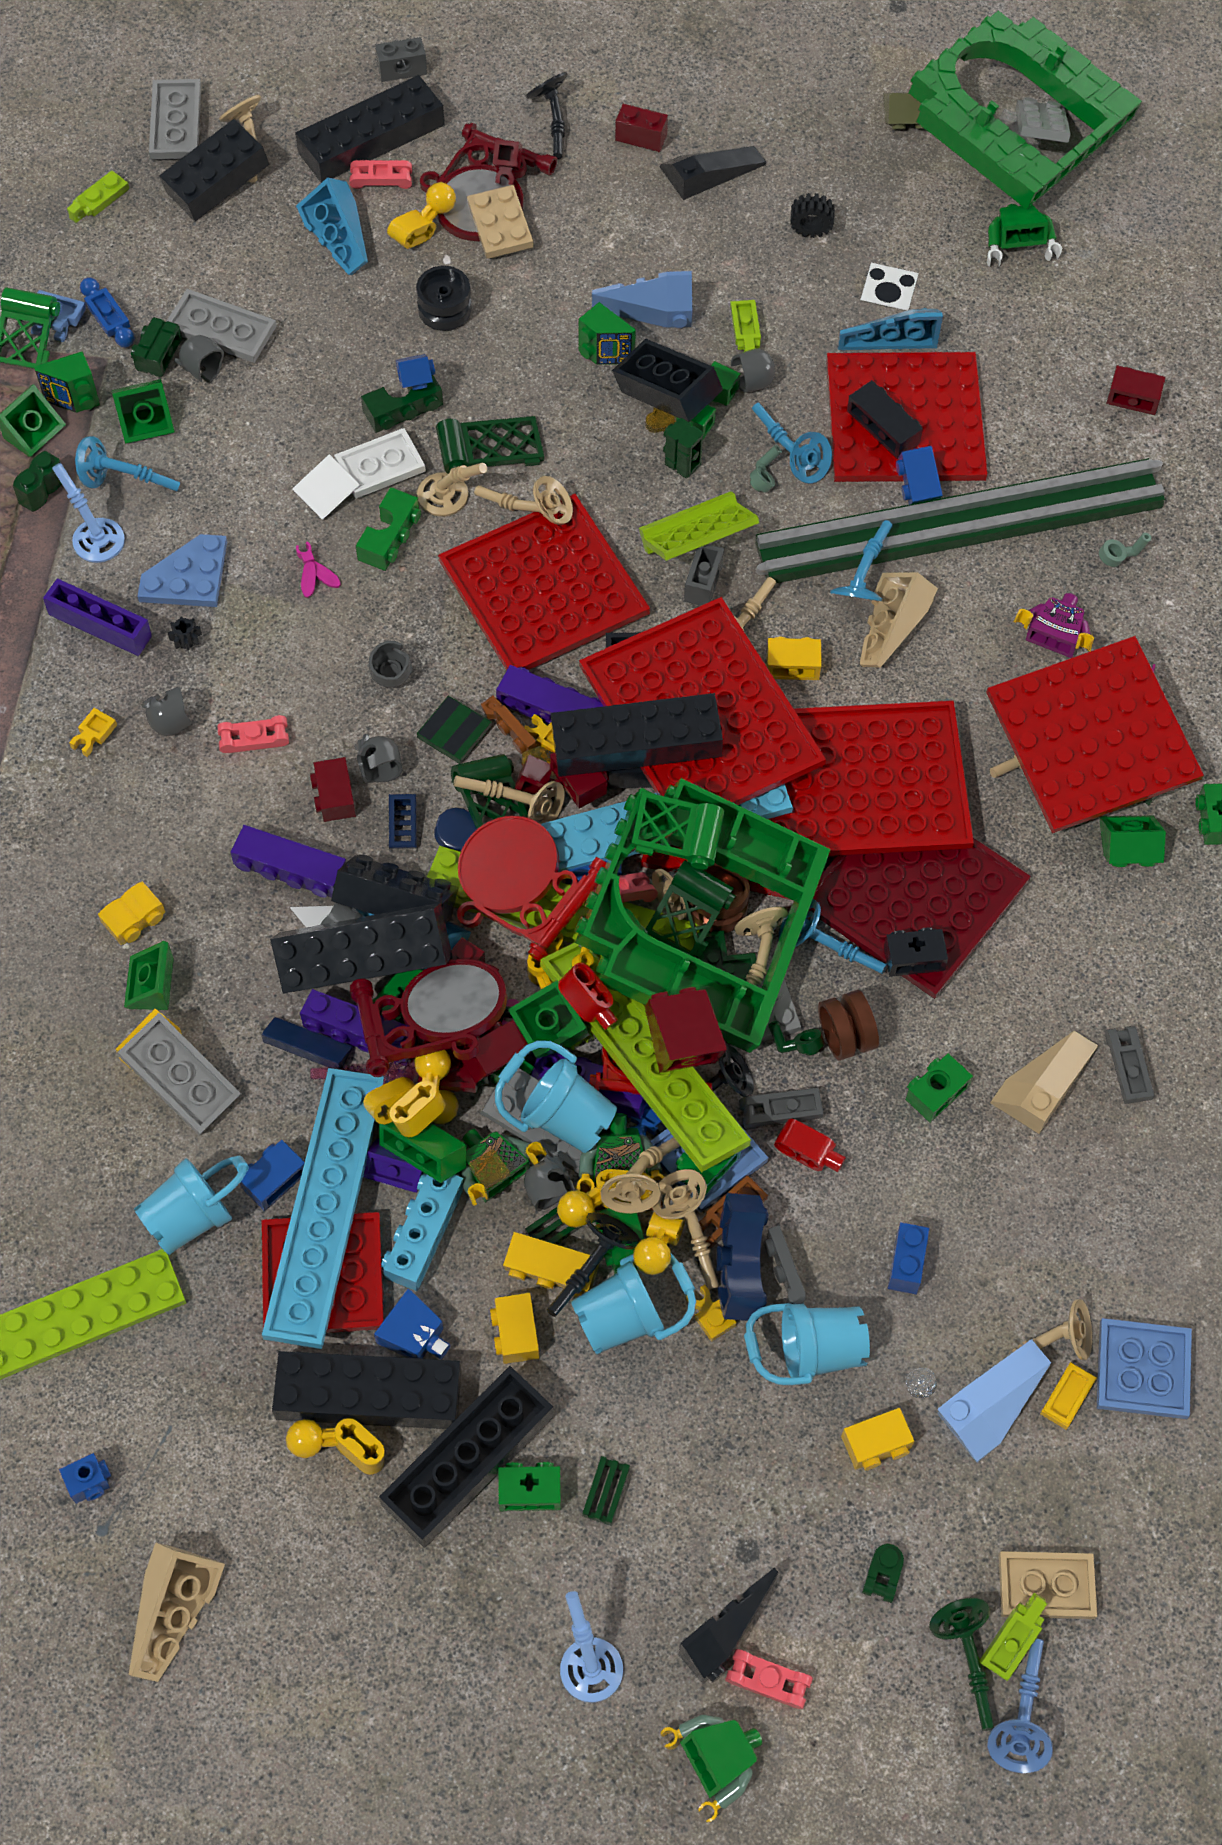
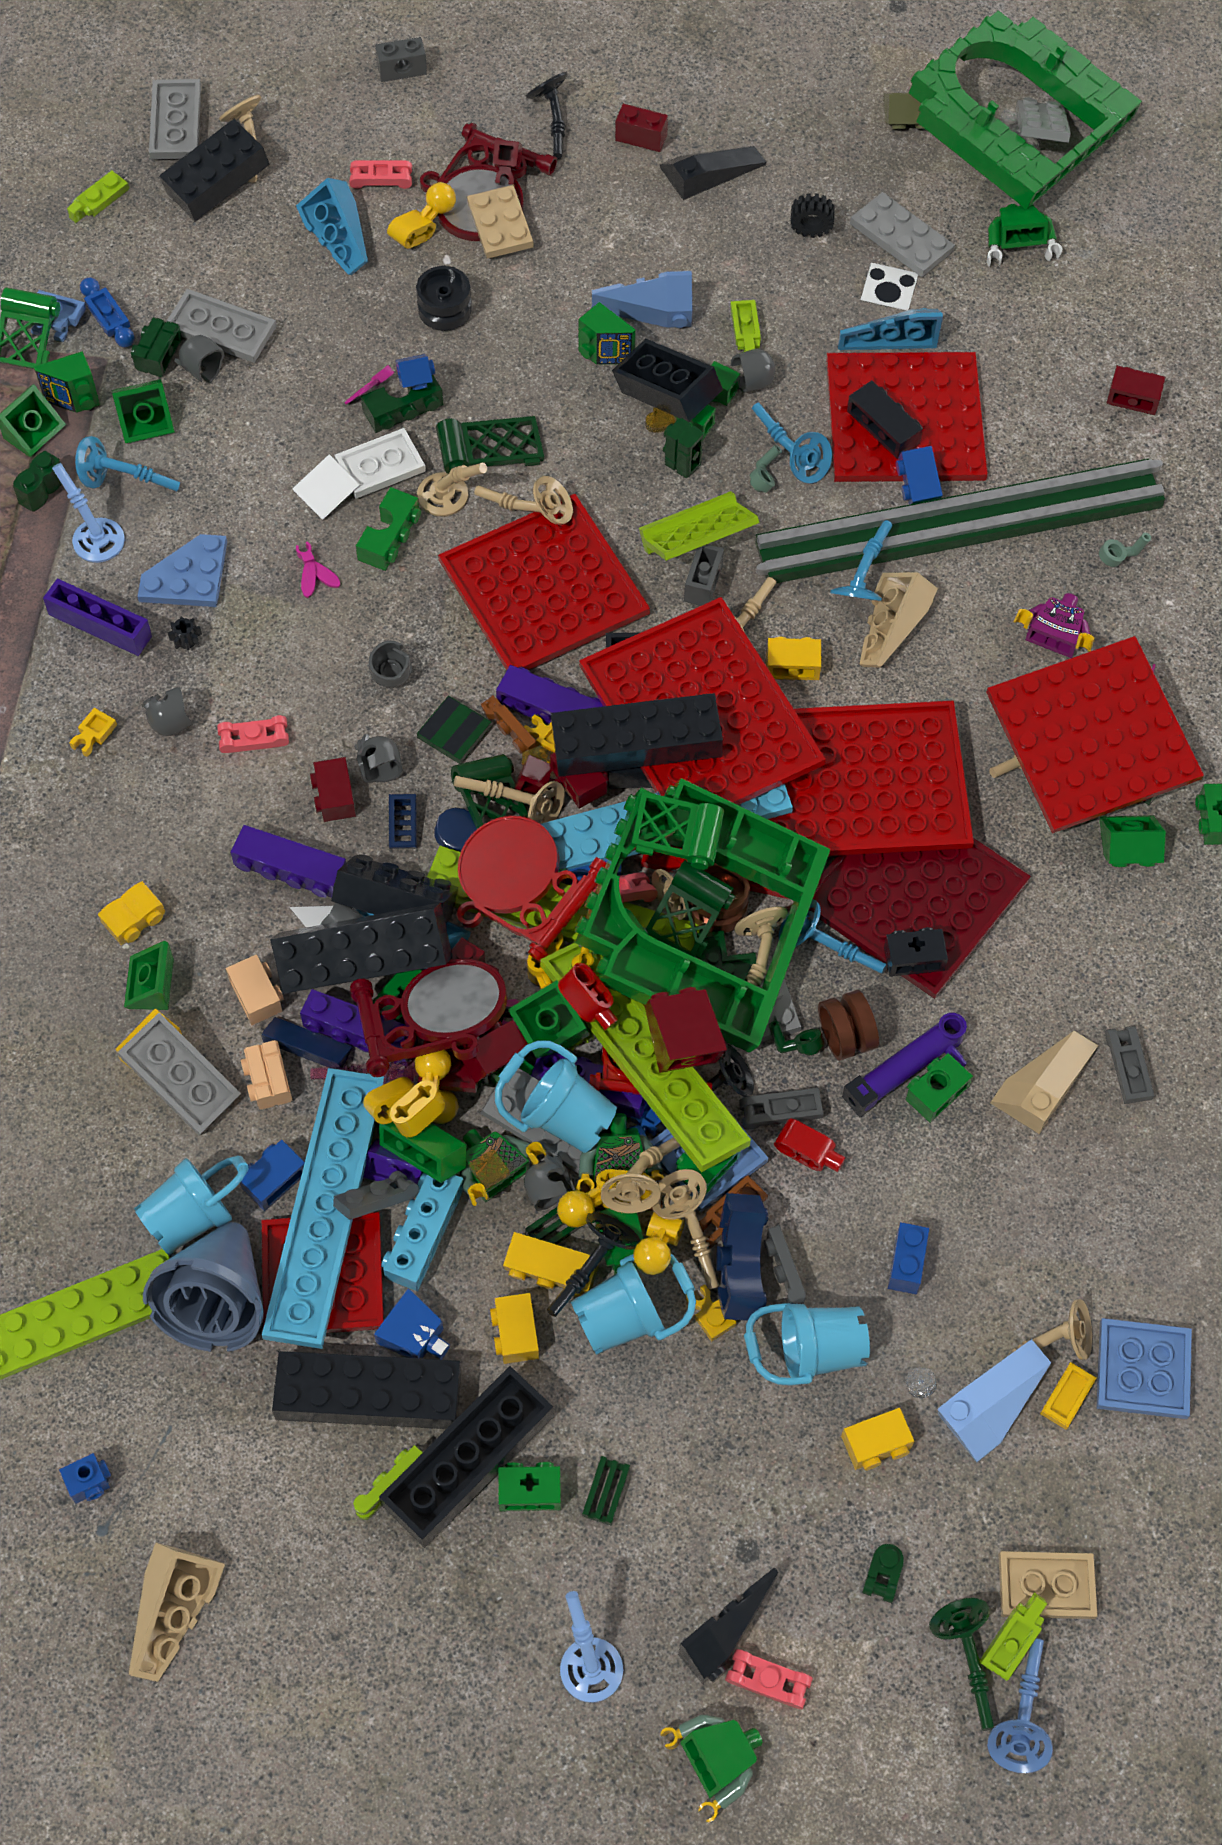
yellow beam [285,1418,385,1475] -> none
black brick [295,75,445,183] -> none
none -> sand blue cone [143,1222,263,1352]
none -> light nougat brick [226,954,284,1026]
none -> light nougat brick [241,1040,293,1110]
none -> dark grey plate [333,1171,419,1220]
none -> dark pink piece [345,365,394,405]
none -> lime plate [353,1445,423,1520]
none -> dark purple piece [842,1013,967,1118]
none -> light grey plate [850,192,955,277]

